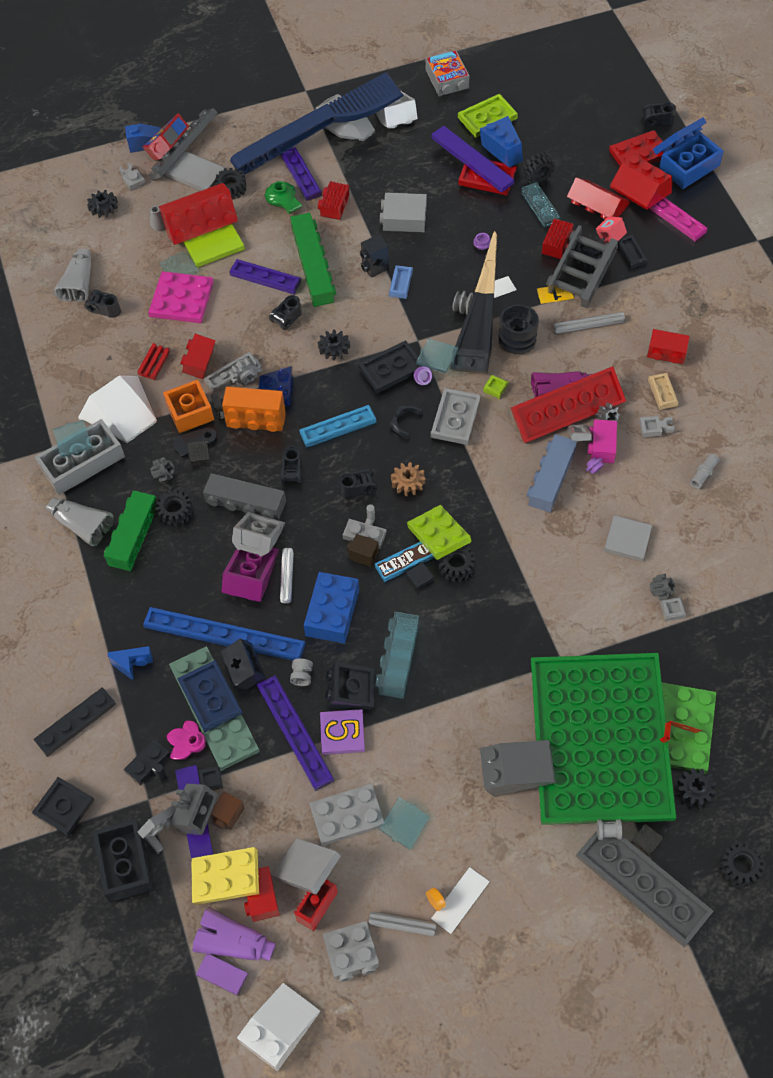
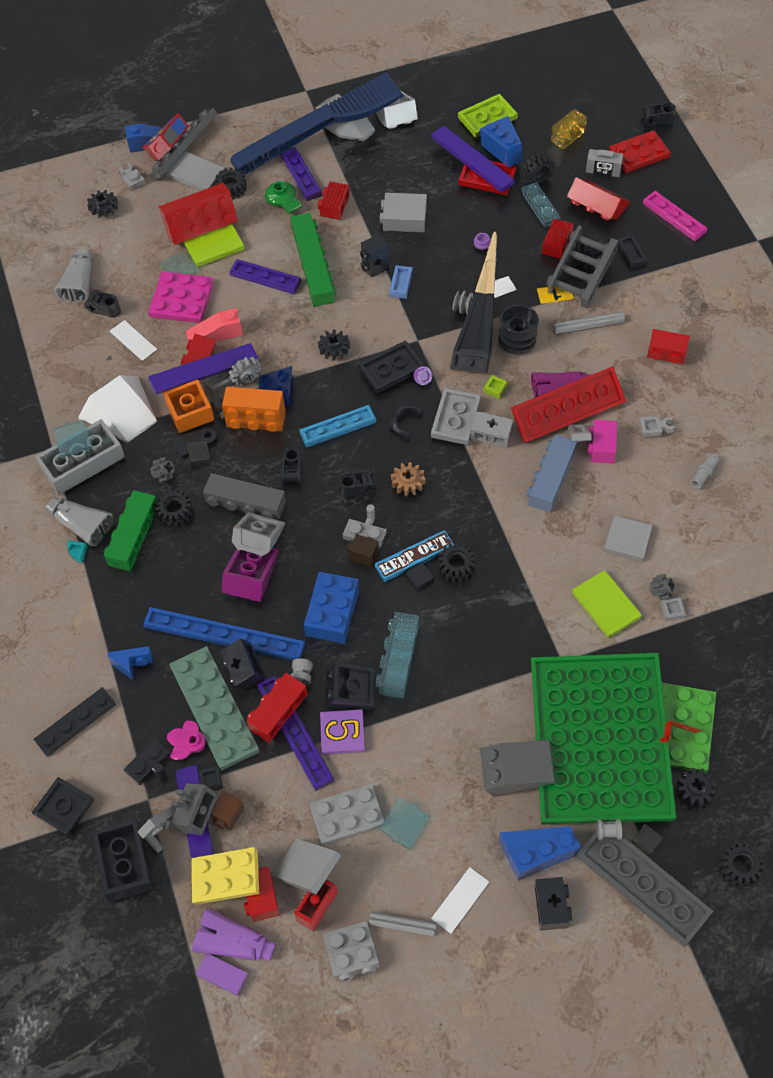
red tile [137,343,170,380] -> none
light grey cone [150,205,165,231] -> none
dark blue tile [177,660,243,733] -> none
white slope [237,983,320,1072] -> none
black piece [269,295,302,330] -> none
white axle [280,548,293,603] -> none
lime plate [407,505,471,560] -> none
clear light blue piece [416,338,458,373] -> none
brick [426,50,469,96] -> none
light orange tile [426,887,446,911] -> none
medium lavender plate [586,457,604,475] -> none
dark grey gear [595,402,621,421] -> none
coral brick [596,216,627,243] -> none
red slope [610,155,672,210] -> none
tan plate [648,373,679,410] -> none
blue plate [653,117,707,155] -> none
blue brick [659,132,724,189] -> none
none -> teal tile [67,540,88,563]
none -> white sticker [109,320,157,361]
none -> dark purple tile [148,343,259,395]
none -> coral slope [186,308,243,341]
none -> red brick [247,673,308,743]
none -> light grey brick [470,411,513,449]
none -> blue wedge [499,826,581,881]
none -> black brick [534,877,572,931]
none -> clear yellow brick [551,109,587,150]
none -> lime tile [572,570,642,638]
none -> light grey piece [586,149,623,177]

